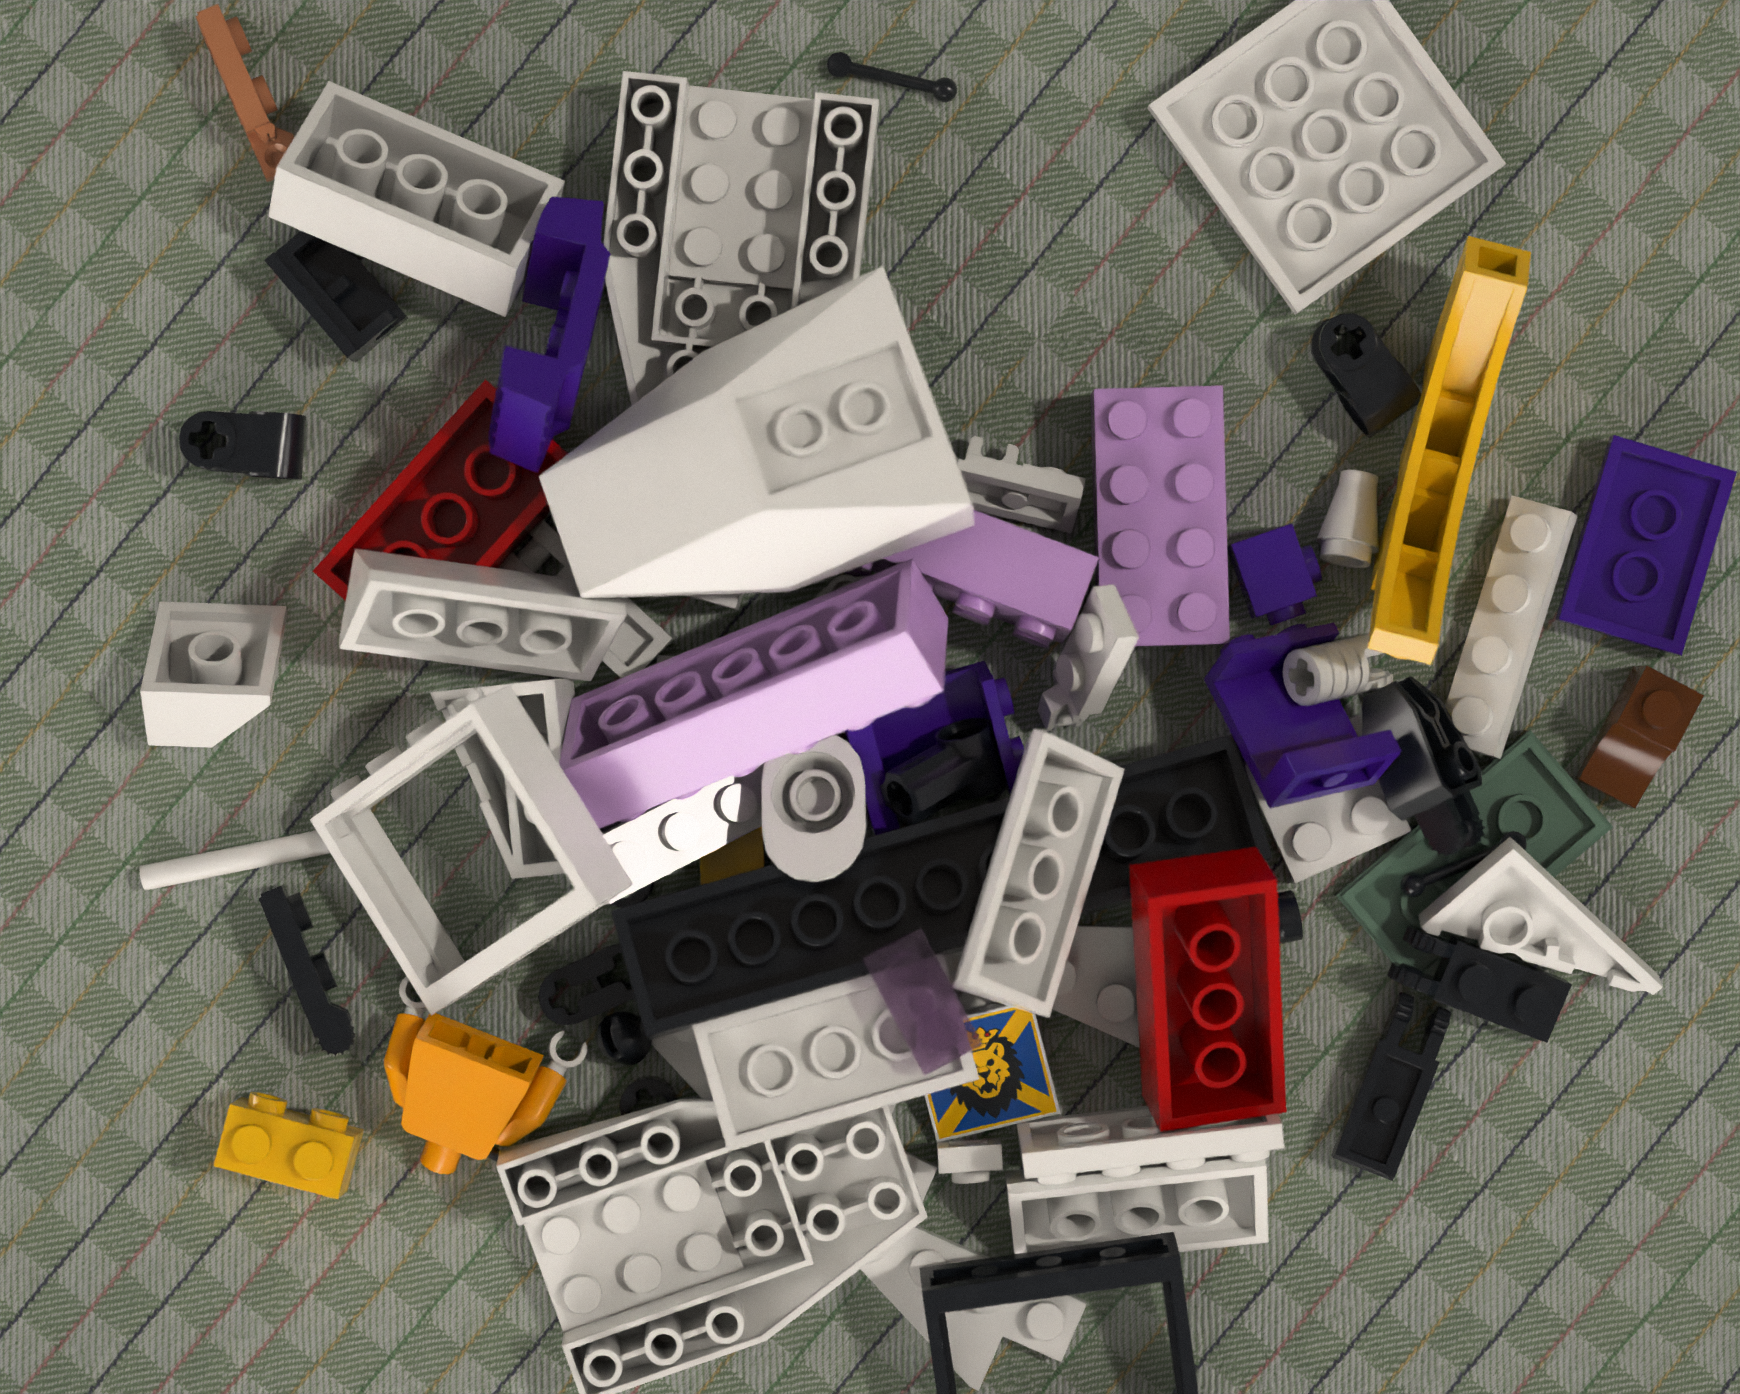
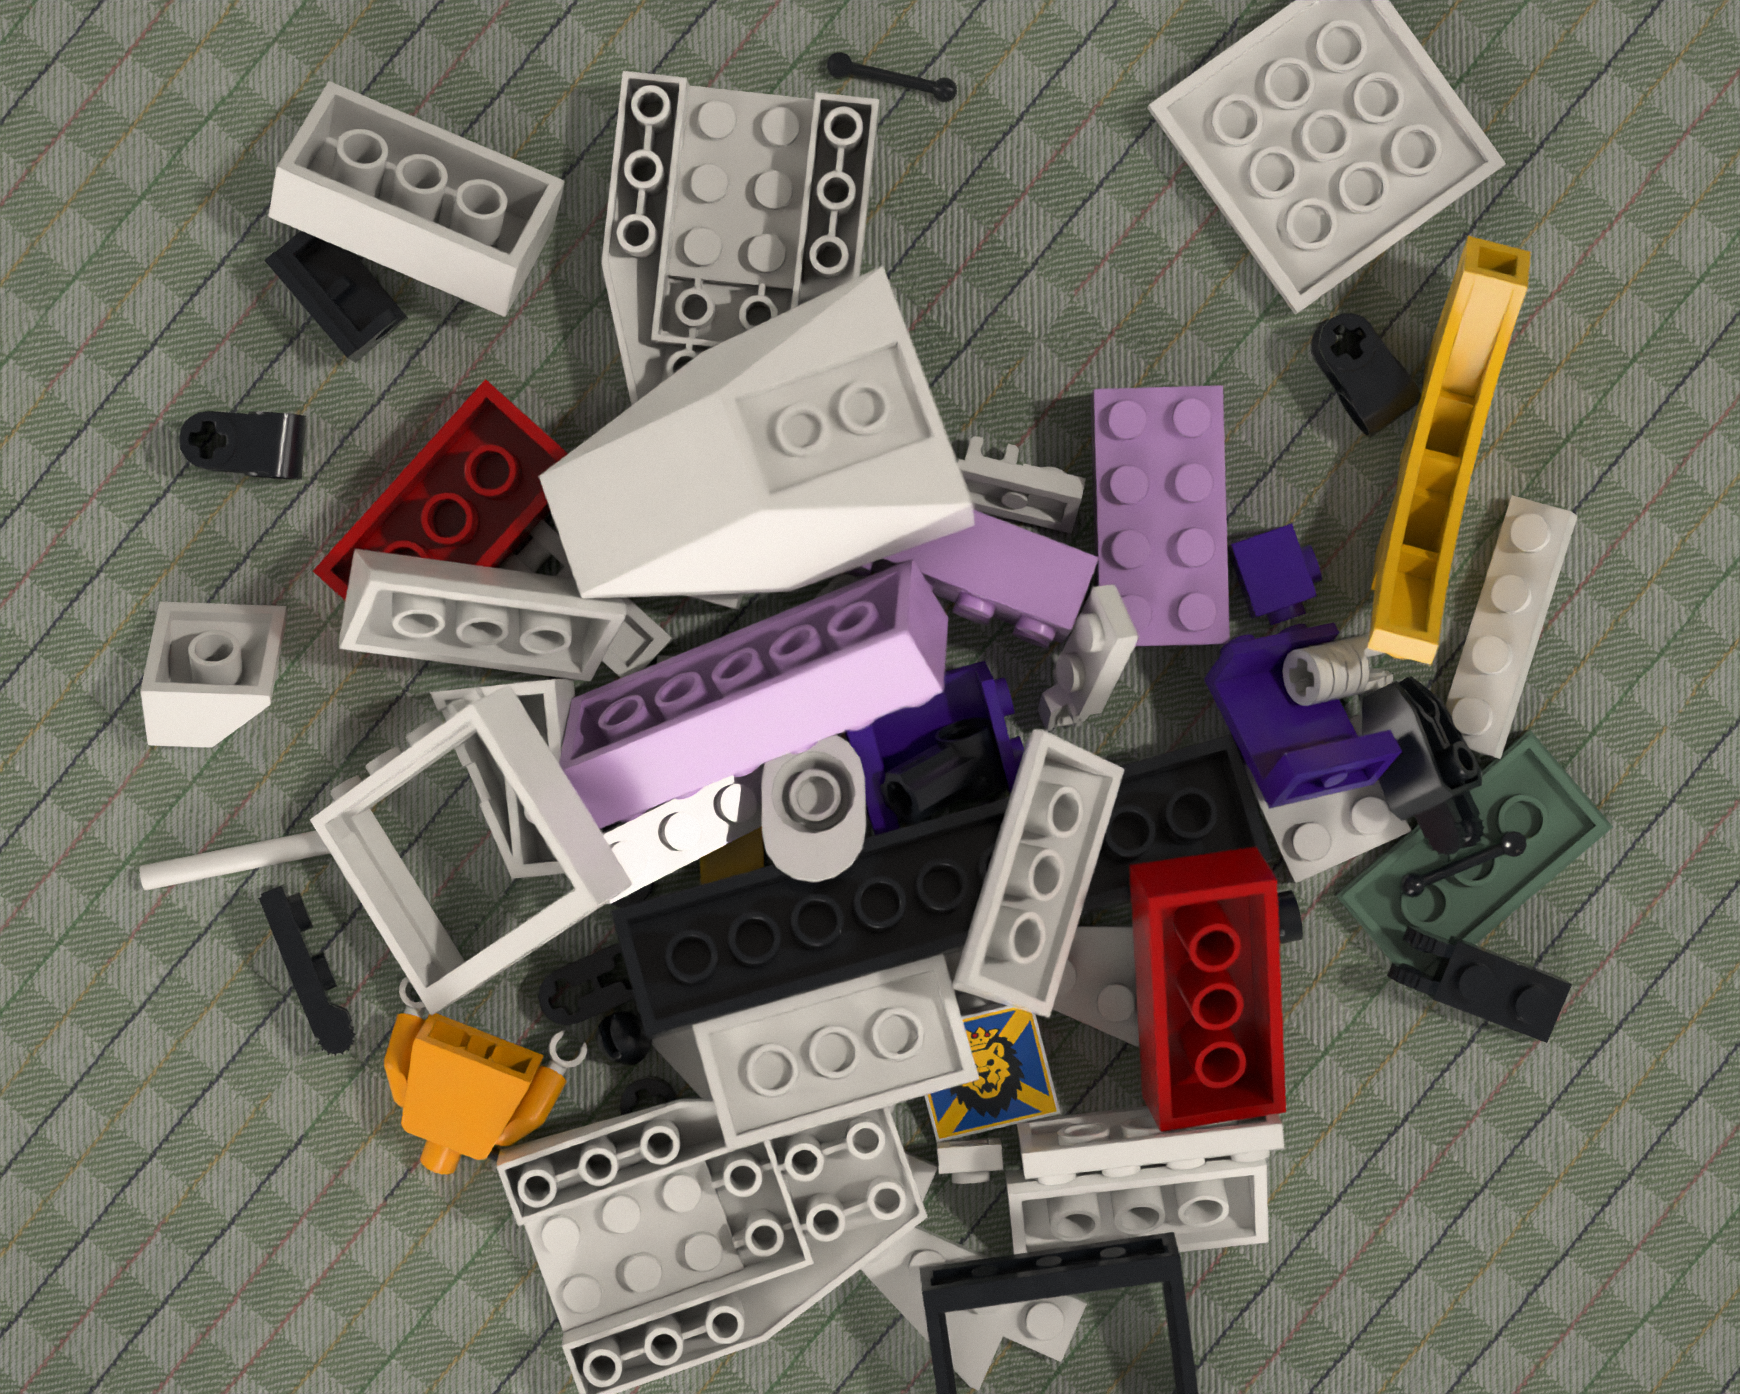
nougat hinge [195,4,294,182] -> none
yellow brick [213,1092,364,1199] -> none
dark purple plate [489,197,611,473] -> none
clear purple plate [861,928,983,1075] -> none
white cone [1316,470,1379,568] -> none
black hinge [1331,992,1452,1181] -> none
white wing [1418,837,1663,995] -> none
dark purple plate [1555,435,1737,656] -> none
reddish brown arch [1575,665,1704,809] -> none

